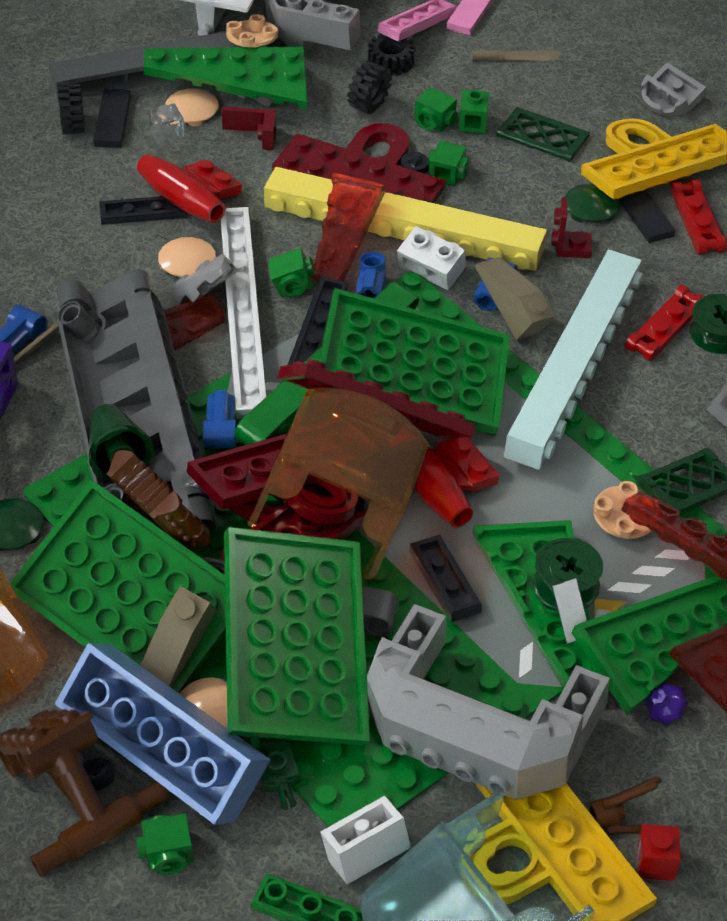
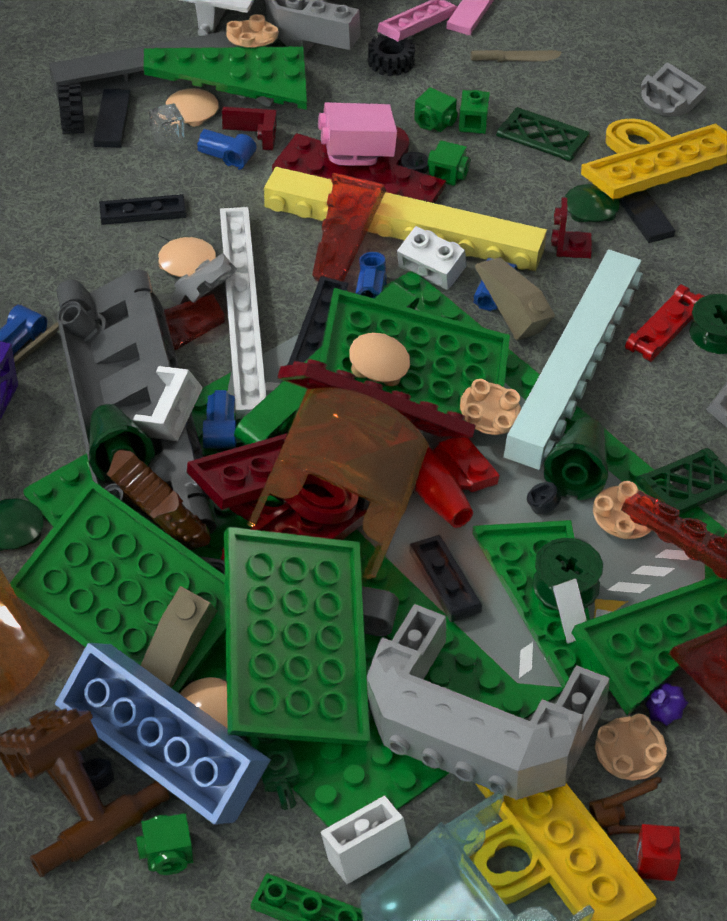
red plate [137,154,242,223] -> none
green brick [268,248,316,297] -> none
black tyre [347,61,392,115] -> none
red plate [670,179,727,255] -> none
none -> white panel [133,366,203,441]
none -> blue piece [197,129,257,170]
none -> bright pink brick [318,102,397,166]
none -> light nougat dish [349,332,410,386]
none -> light nougat dish [460,379,521,435]
none -> black tile [527,482,561,514]
none -> dark green cone [544,417,608,500]
none -> light nougat dish [595,714,667,781]

